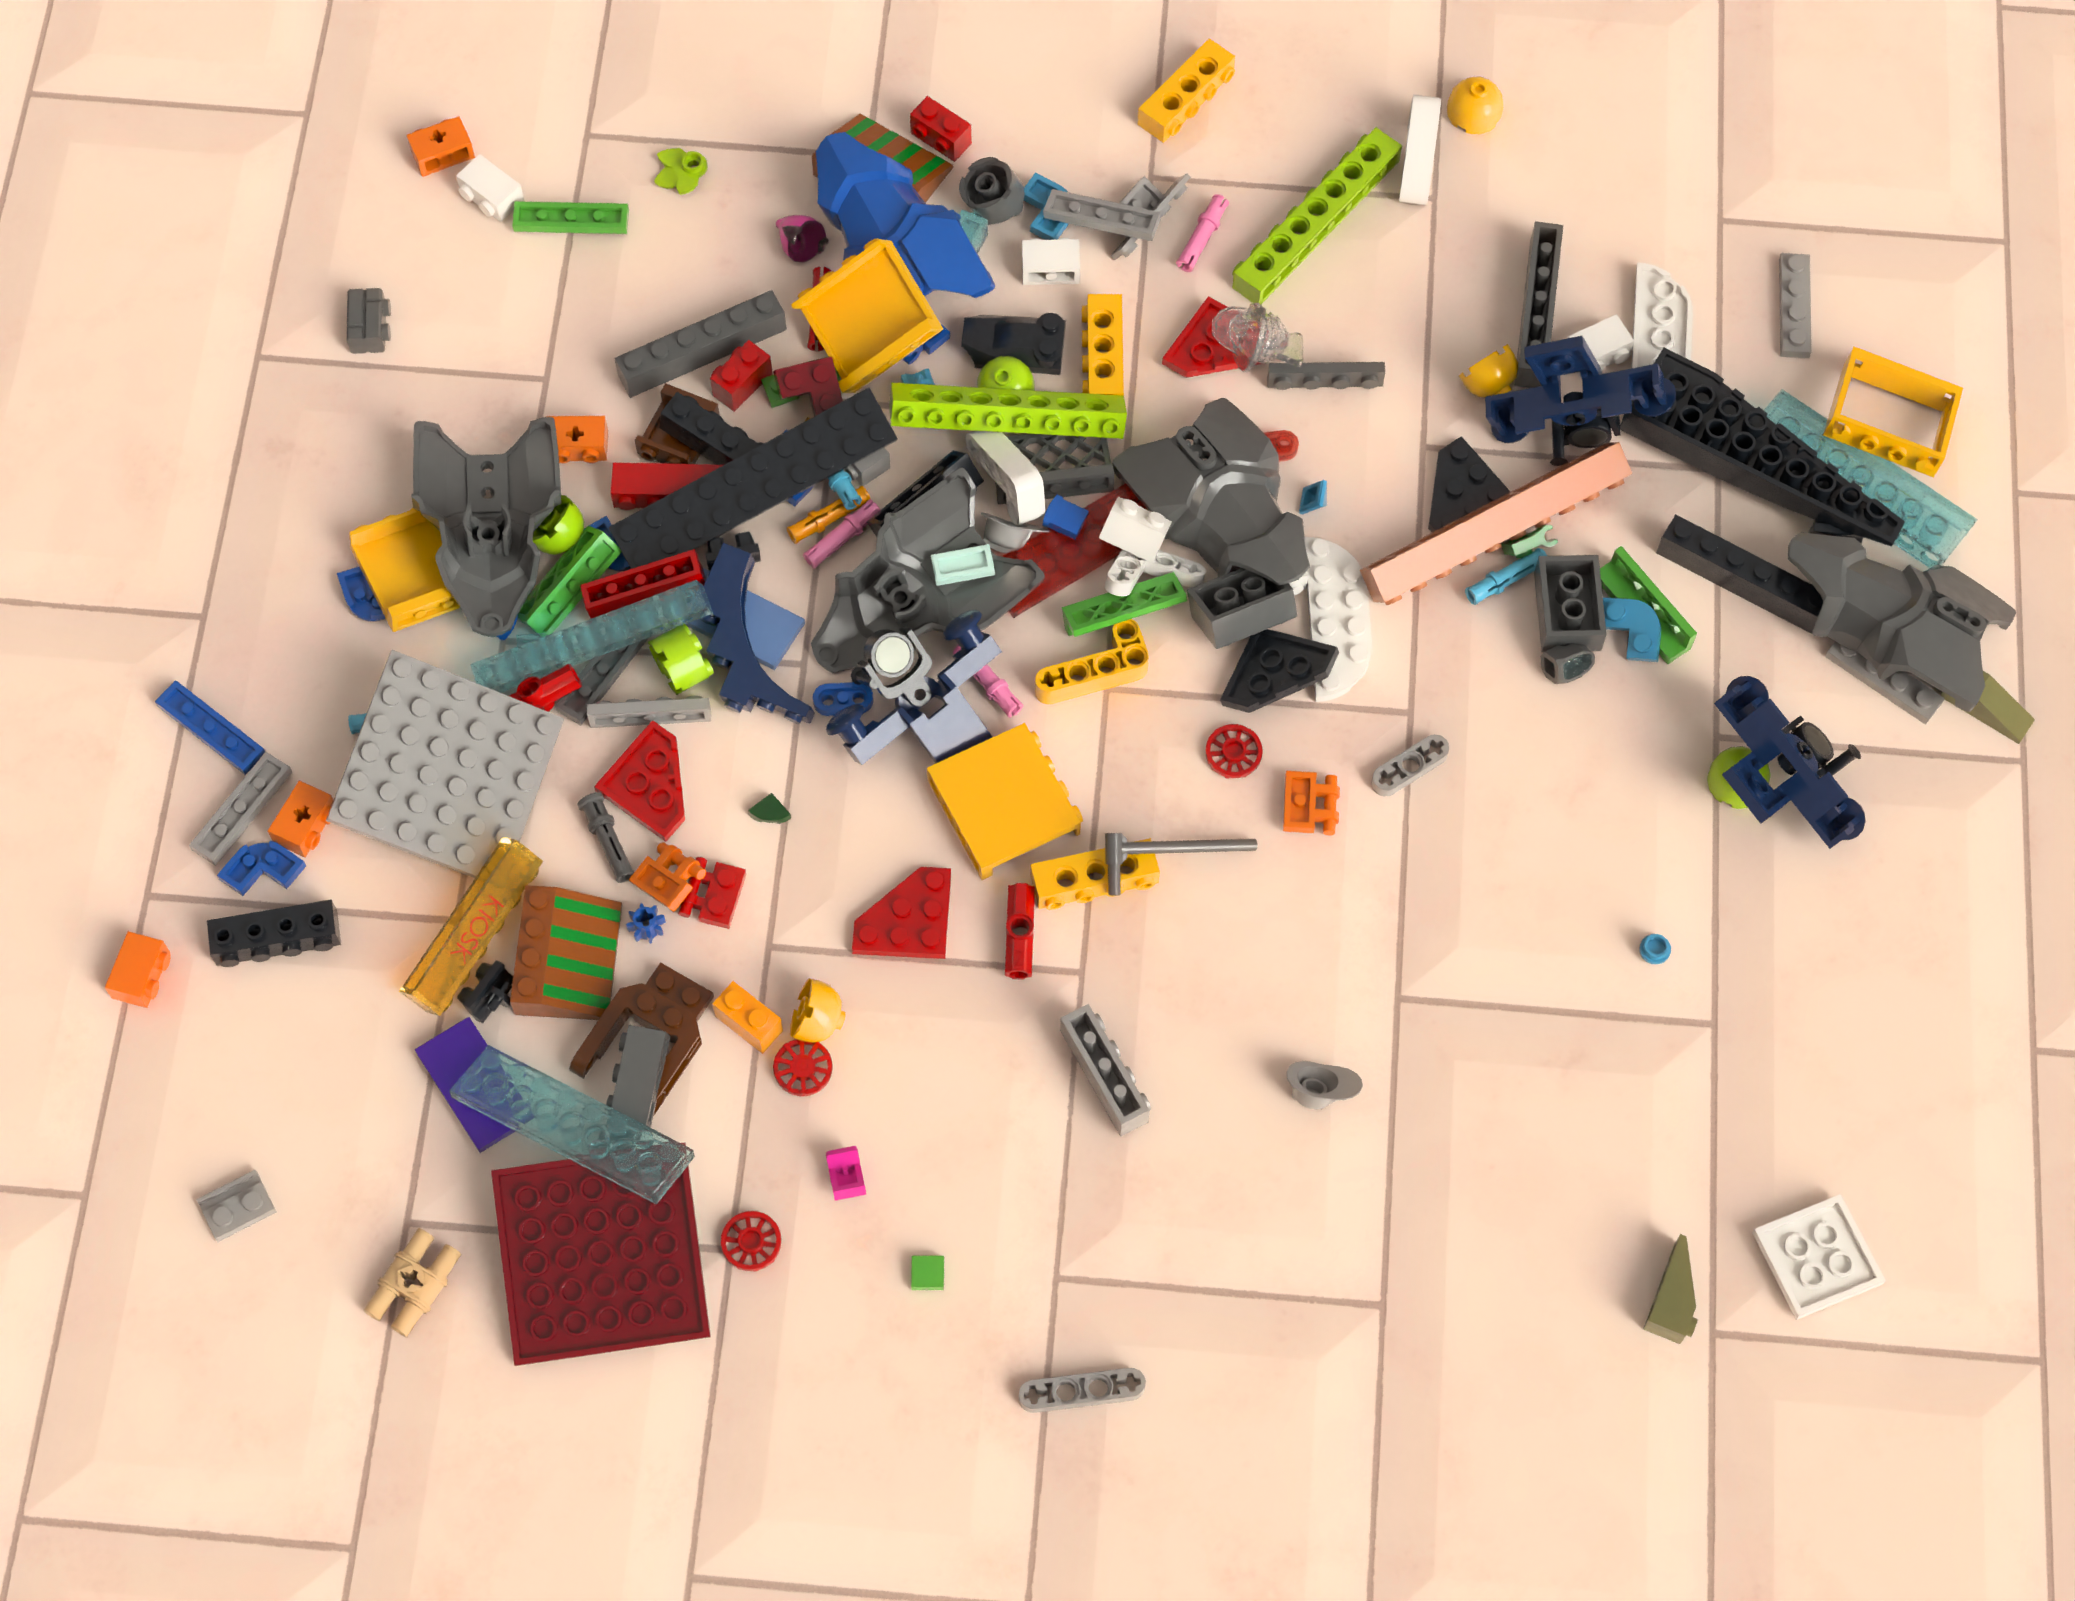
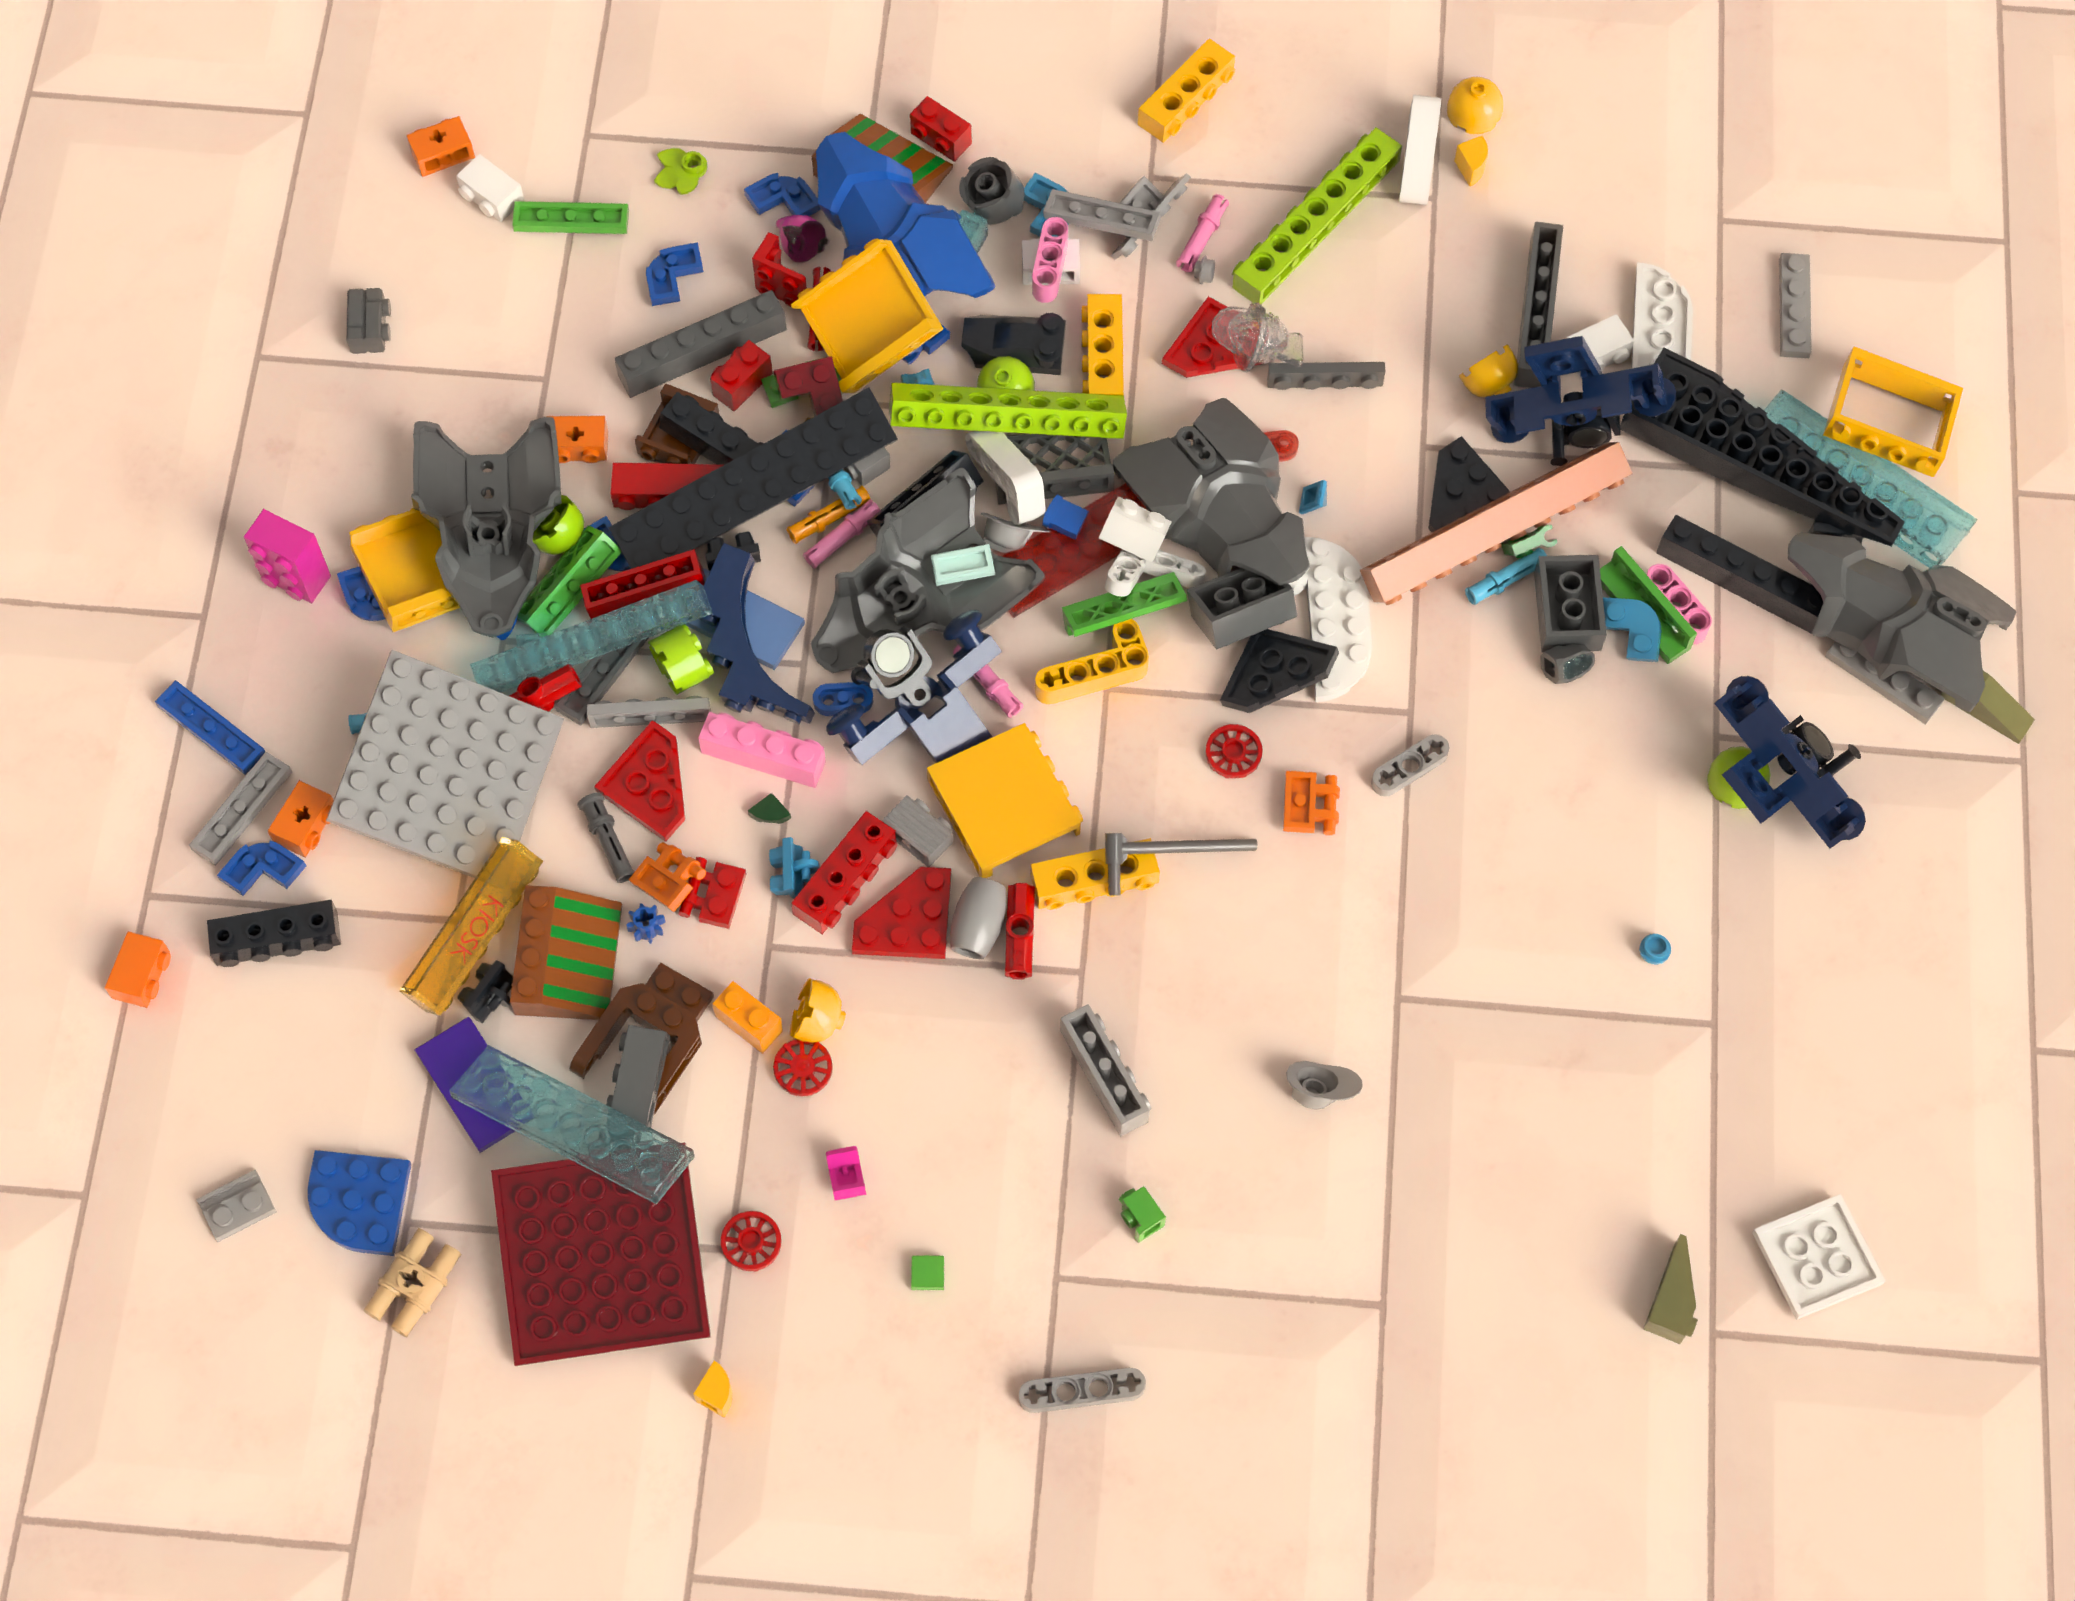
none -> dark pink brick [244,509,331,604]
none -> blue plate [308,1150,412,1256]
none -> blue plate [646,242,704,306]
none -> yellow brick [693,1360,732,1418]
none -> bright pink brick [698,712,826,788]
none -> blue plate [744,173,821,216]
none -> red bracket [752,232,807,307]
none -> dark azure hips [769,837,820,899]
none -> red brick [791,811,897,935]
none -> light grey brick [883,795,953,867]
none -> light grey piece [951,877,1006,959]
none -> bright pink beam [1032,217,1068,303]
none -> bright green brick [1119,1186,1166,1243]
none -> light grey plate [1194,256,1215,285]
none -> yellow brick [1454,135,1488,187]
none -> bright pink beam [1647,564,1712,645]

